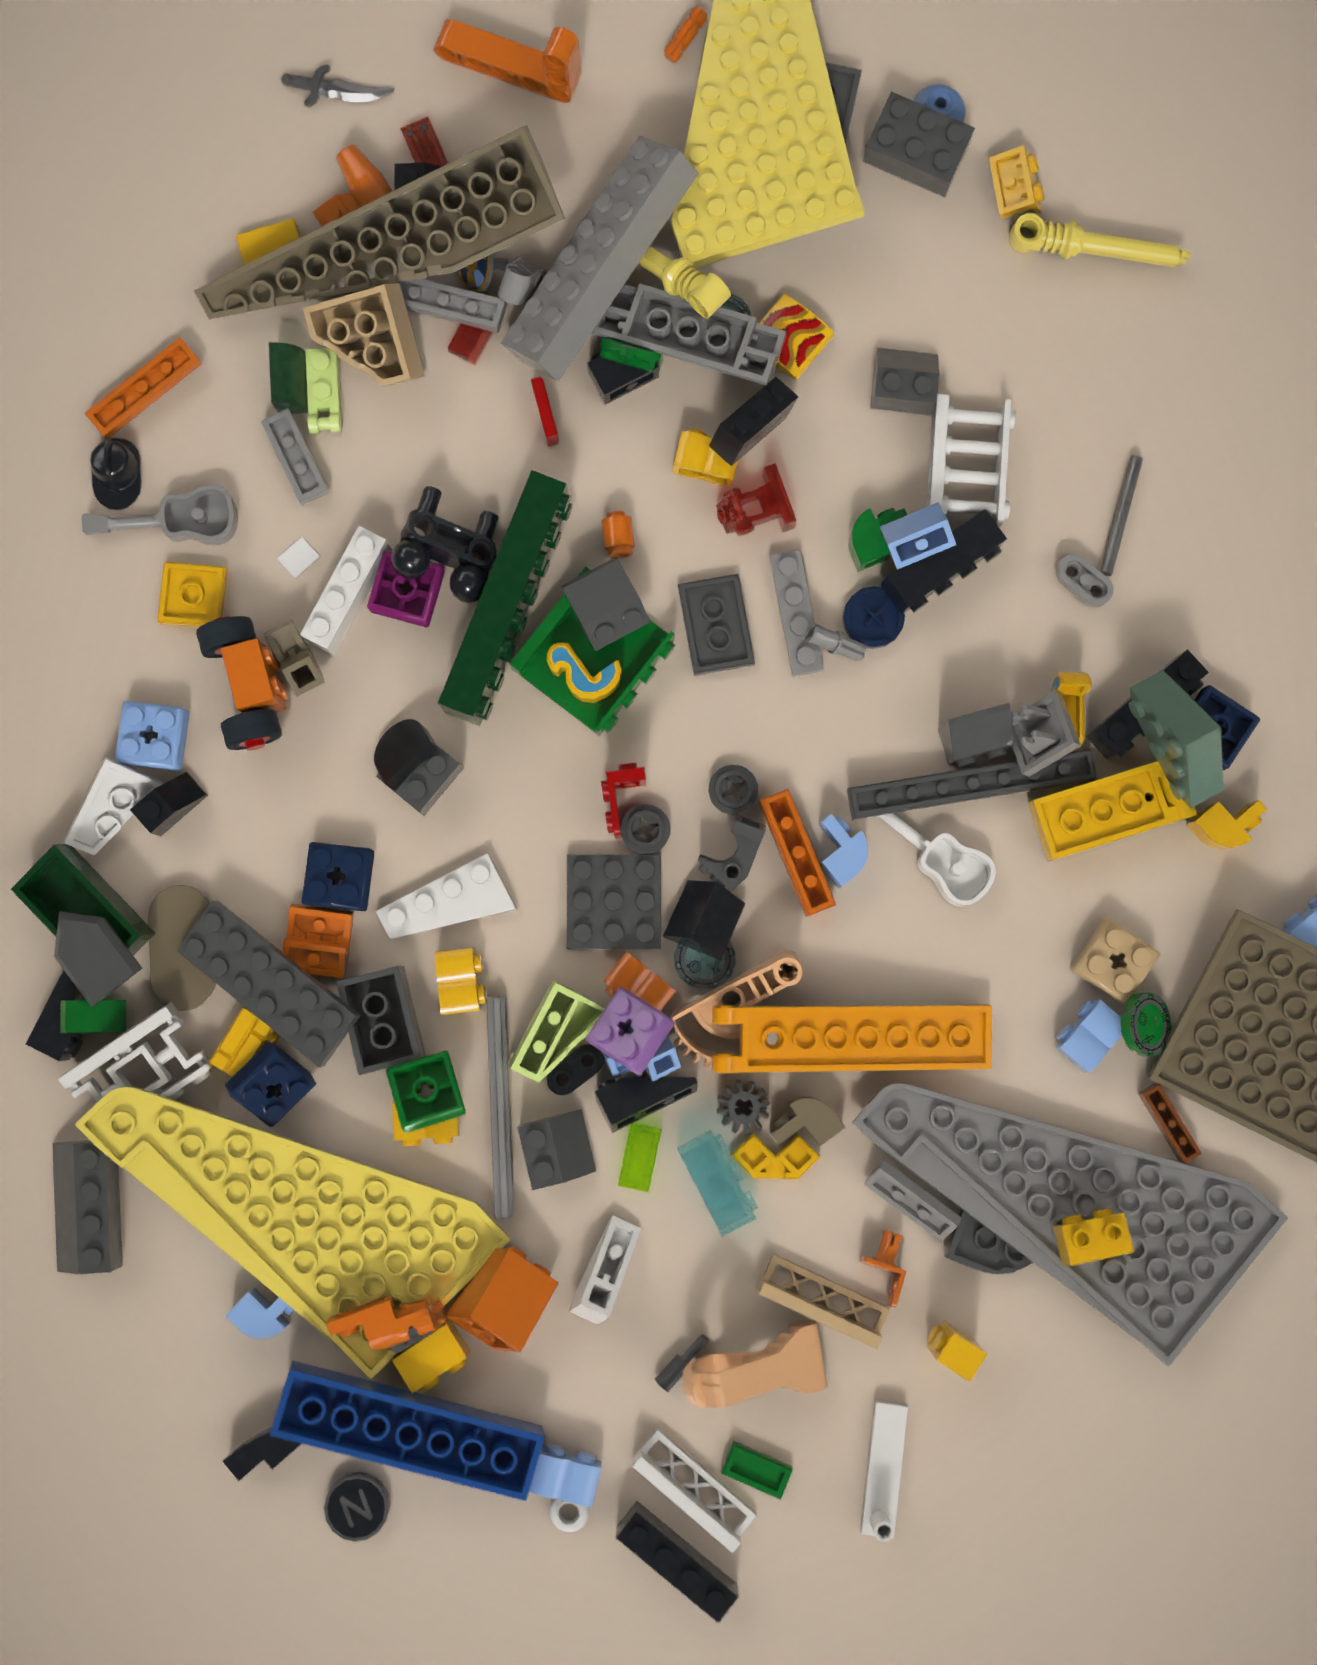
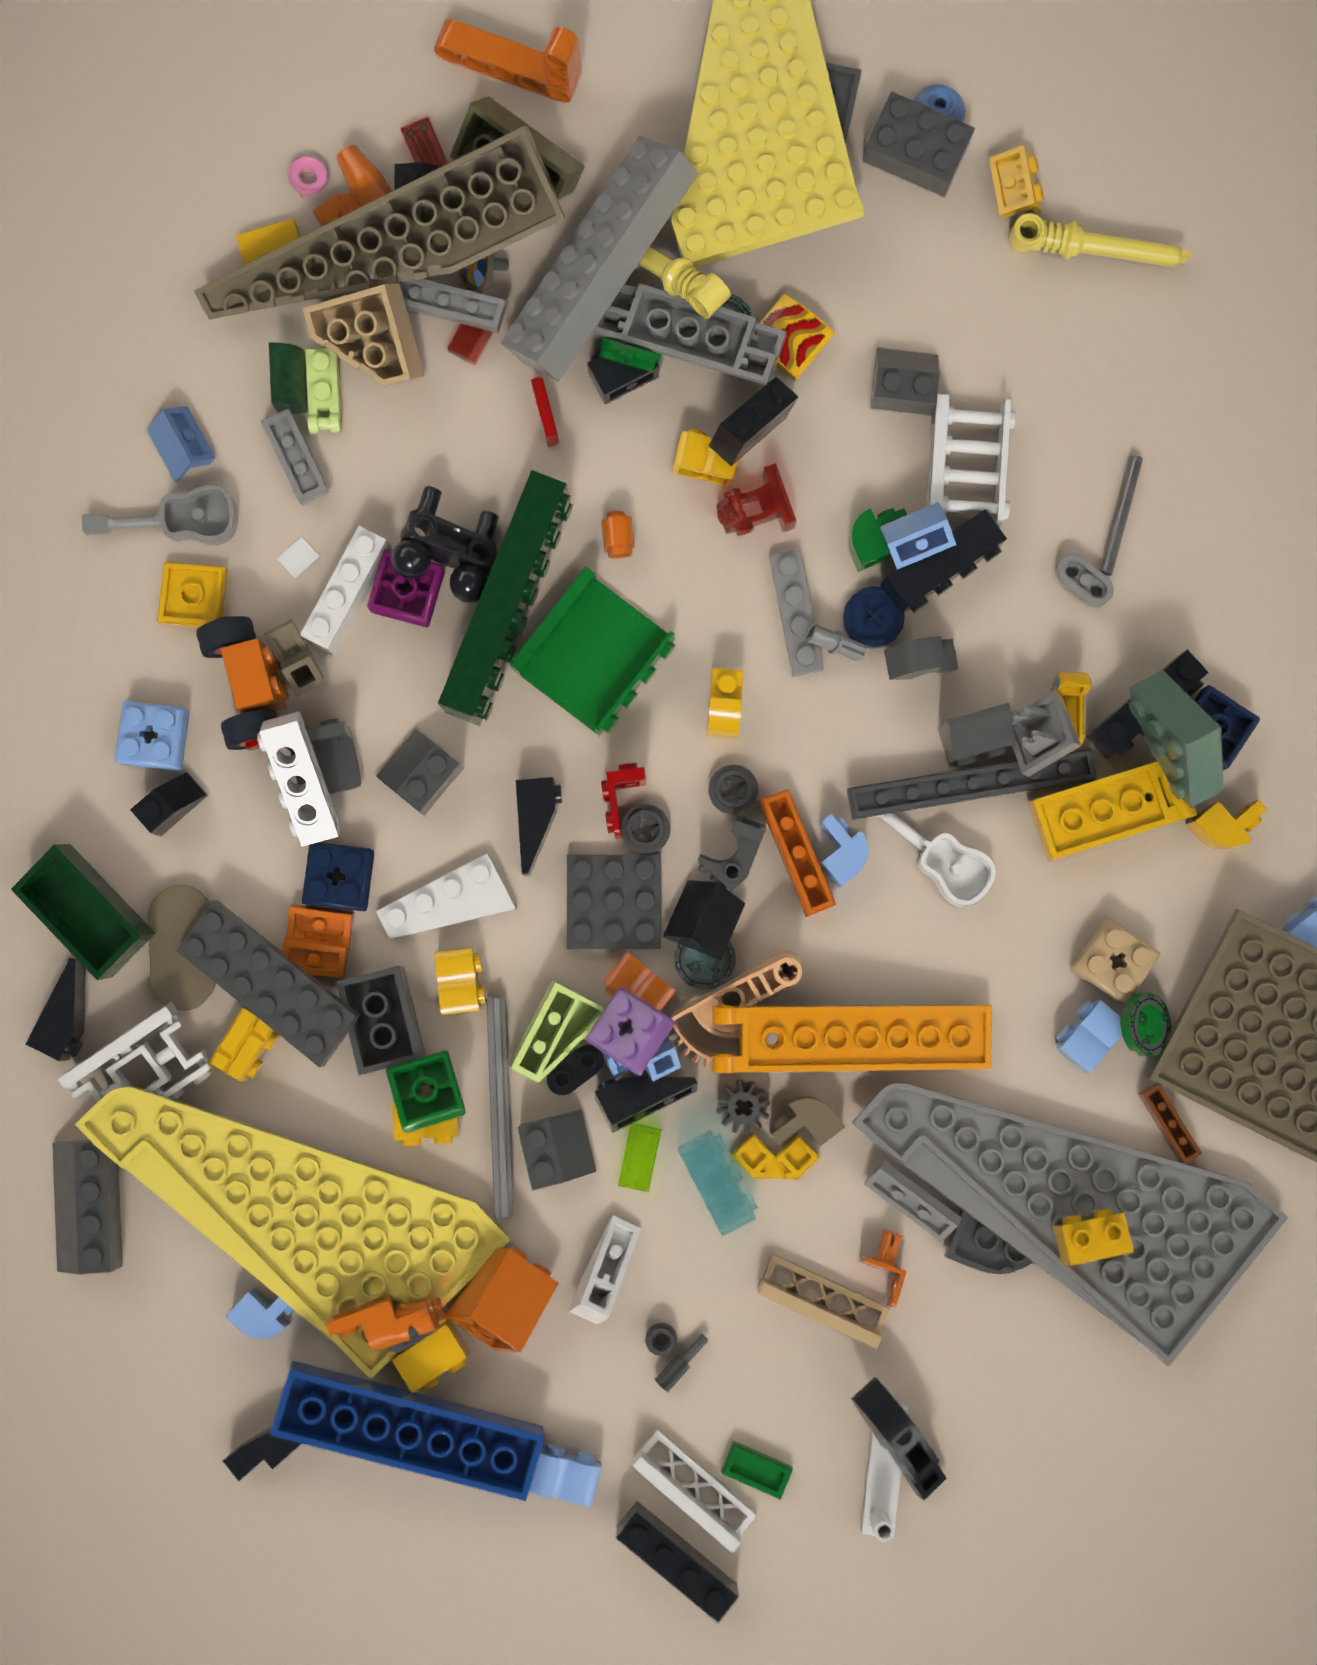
dark grey tile [54,911,142,1007] -> none
green tile [60,1000,126,1033] -> none
white wing [64,757,164,855] -> none
orange plate [84,337,202,439] -> none
black piece [90,438,141,510] -> none
dark blue brick [225,1041,316,1127] -> none
piece [281,65,395,107] -> none
black tile [324,1472,390,1542] -> none
black tile [374,719,438,790] -> none
light grey piece [498,256,546,305] -> none
yellow animal [547,642,622,703] -> none
white piece [549,1499,589,1532] -> none
dark grey slope [561,557,650,651] -> none
orange axle [664,6,707,63] -> none
dark grey tile [678,574,755,676] -> none
light nougat arm [682,1320,828,1408] -> none
yellow brick [927,1320,988,1382] -> none
none -> medium blue panel [147,406,215,481]
none -> white brick [257,711,340,846]
none -> dark grey bracket [284,718,362,794]
none -> bright pink piece [288,156,328,198]
none -> olive wedge [449,96,585,200]
none -> black slope [515,777,562,876]
none -> dark grey plate [645,1322,677,1356]
none -> yellow brick [707,668,744,738]
none -> black slope [851,1377,947,1500]
none -> dark grey brick [884,636,959,680]

